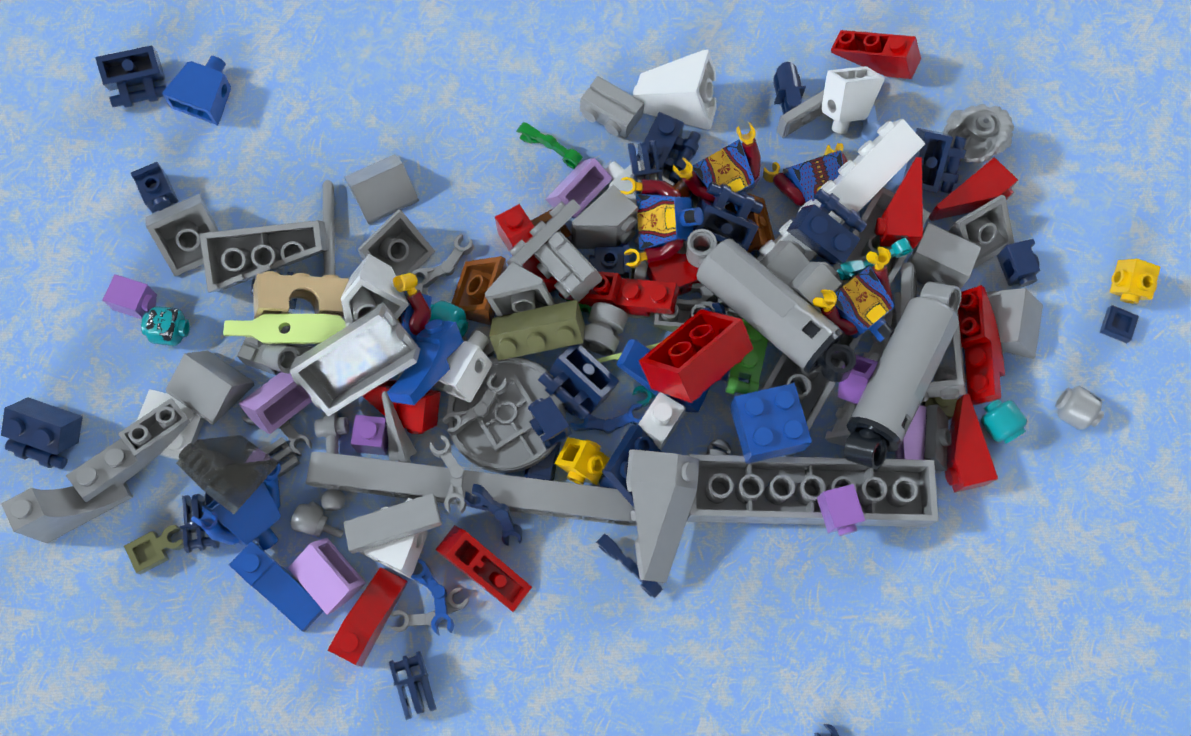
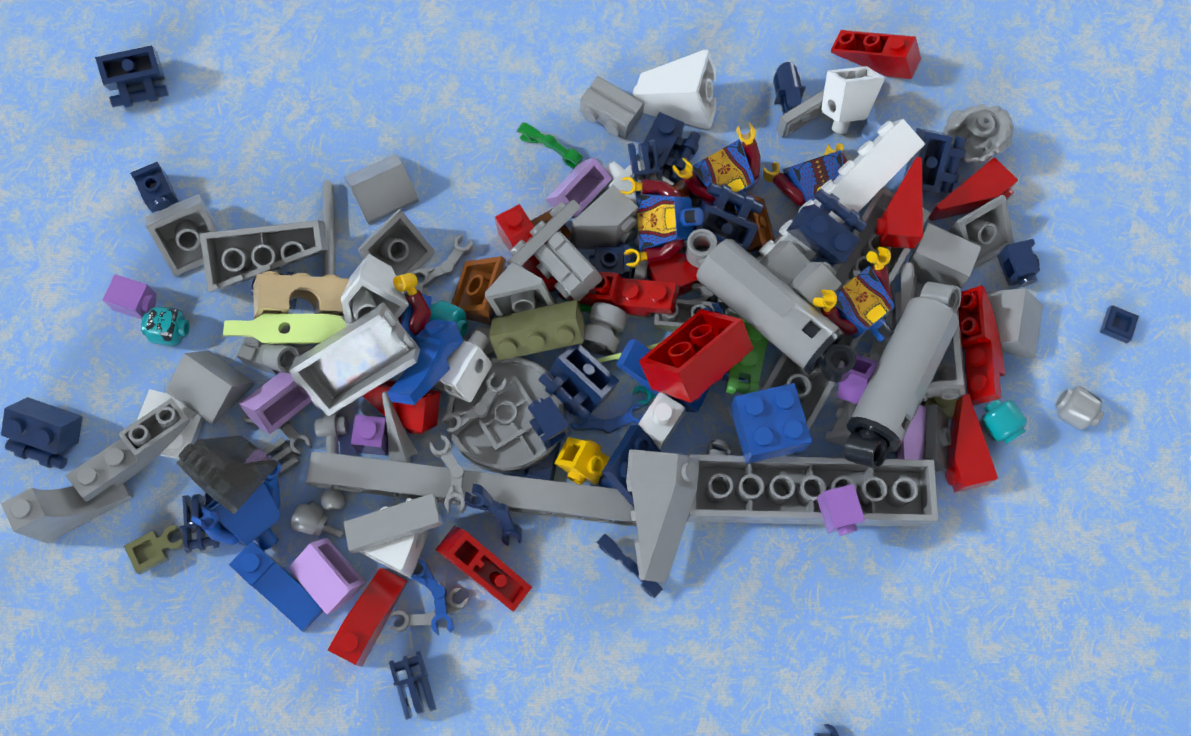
blue torso [162,56,231,126] -> none
teal piece [837,238,913,280] -> none
yellow brick [1109,258,1161,304] -> none

